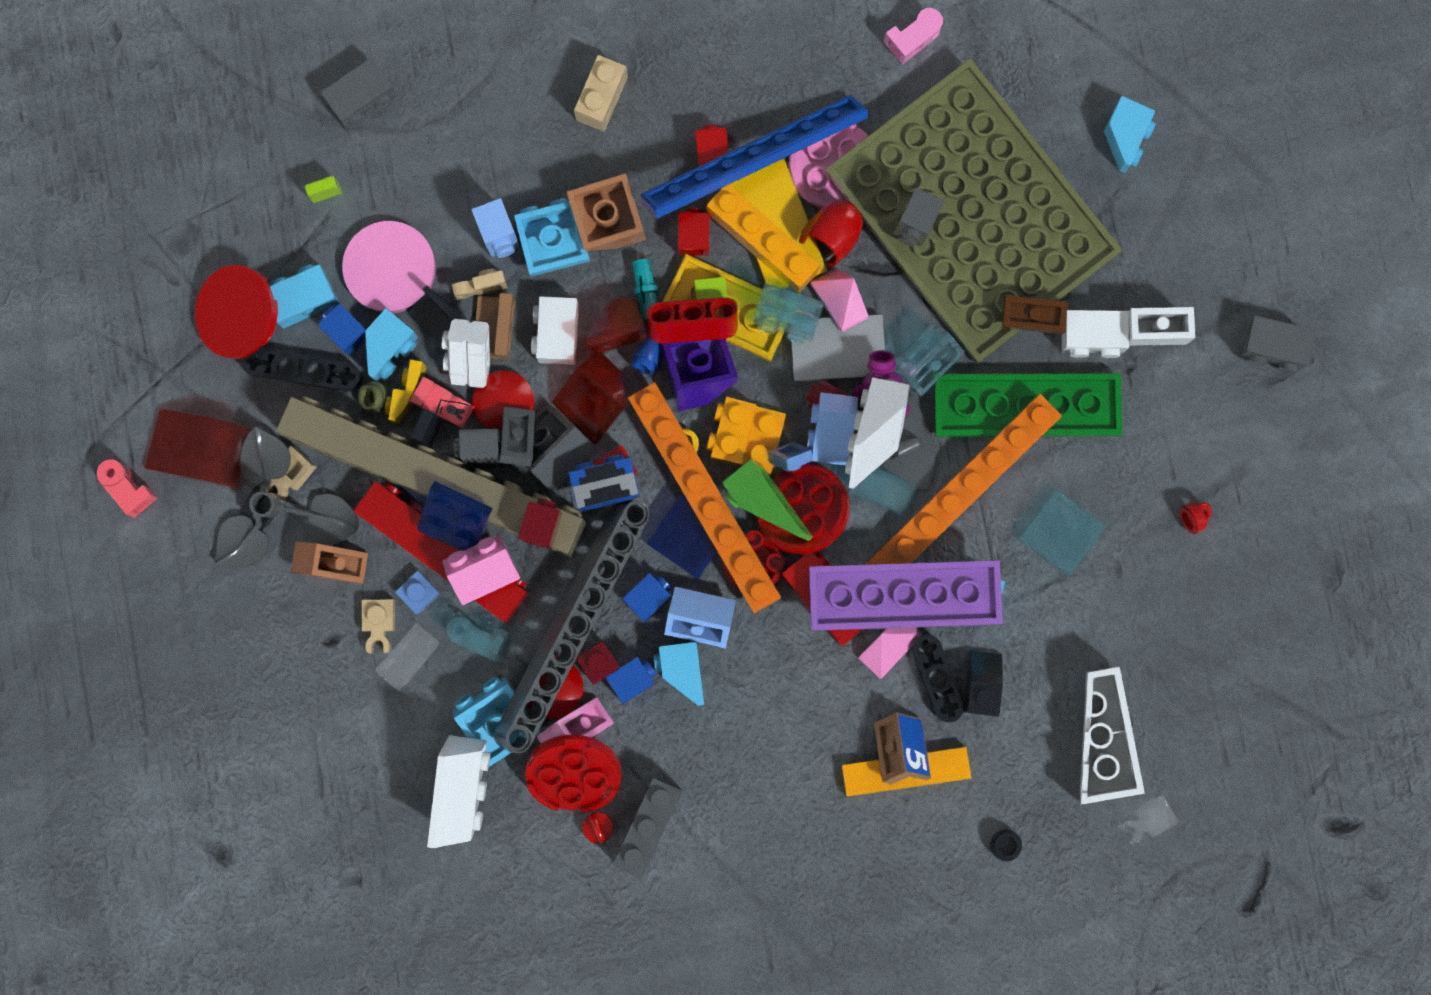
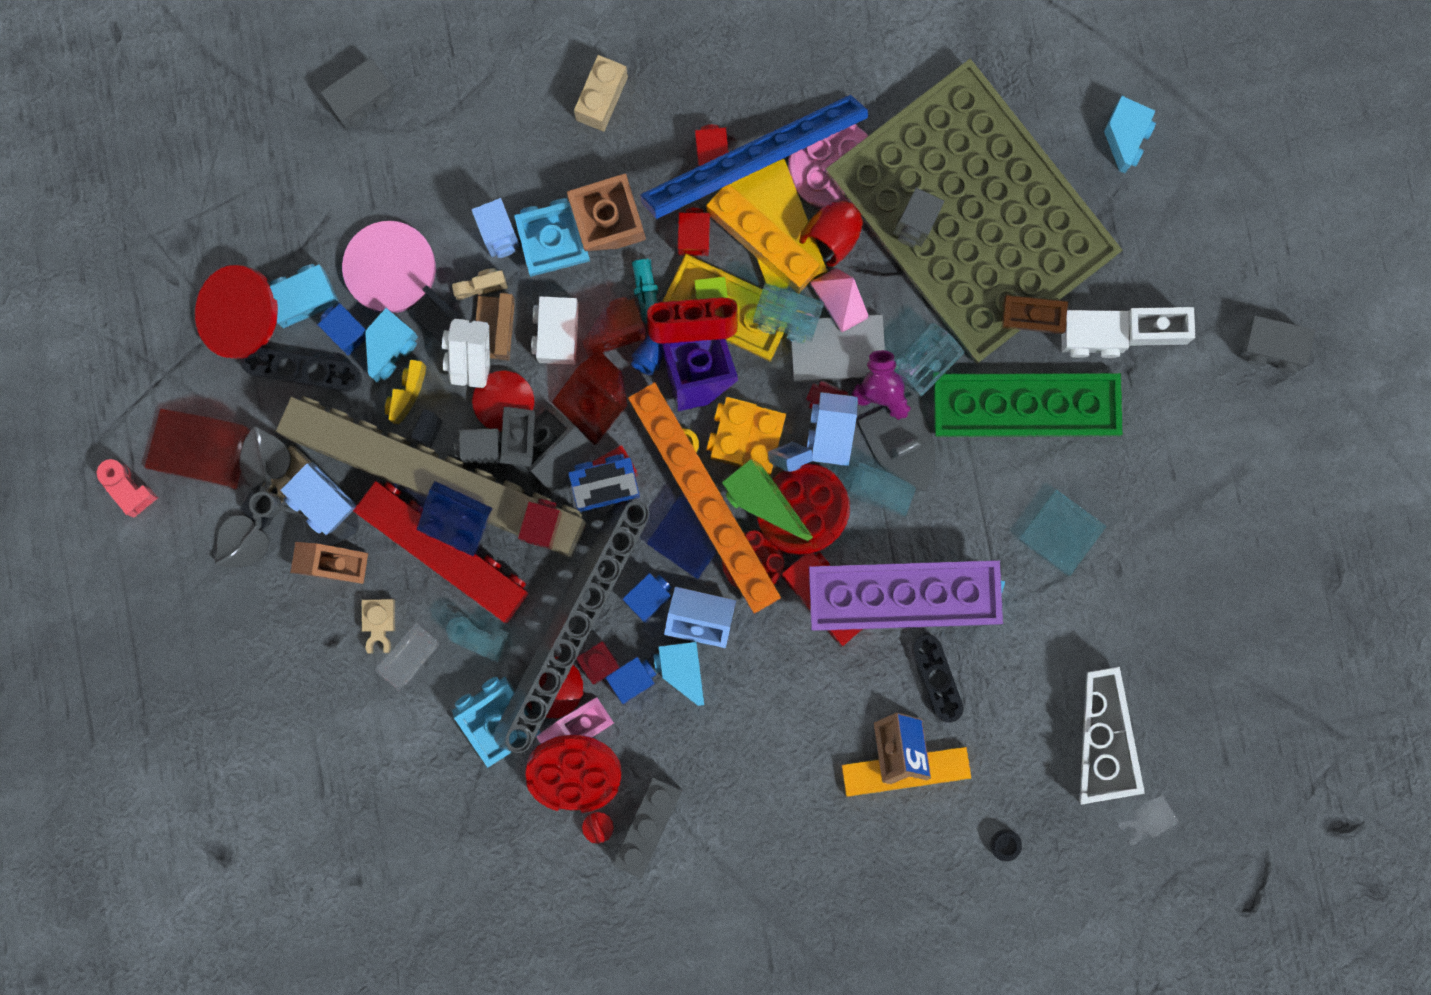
lime tile [305,175,342,203] -> none
olive plate [358,381,387,412] -> none
medium blue plate [395,571,440,615] -> none
coral leg [410,377,475,429] -> none
white slope [427,735,491,848] -> none
bright pink brick [442,534,520,606] -> none
white slope [845,378,910,489] -> none
bright pink slope [858,627,923,679] -> none
orange plate [864,394,1062,565] -> none
bright pink leg [883,8,943,65] -> none
black slope [963,650,1003,717] -> none
red tile [1179,502,1212,534] -> none
none -> light blue brick [280,462,357,535]

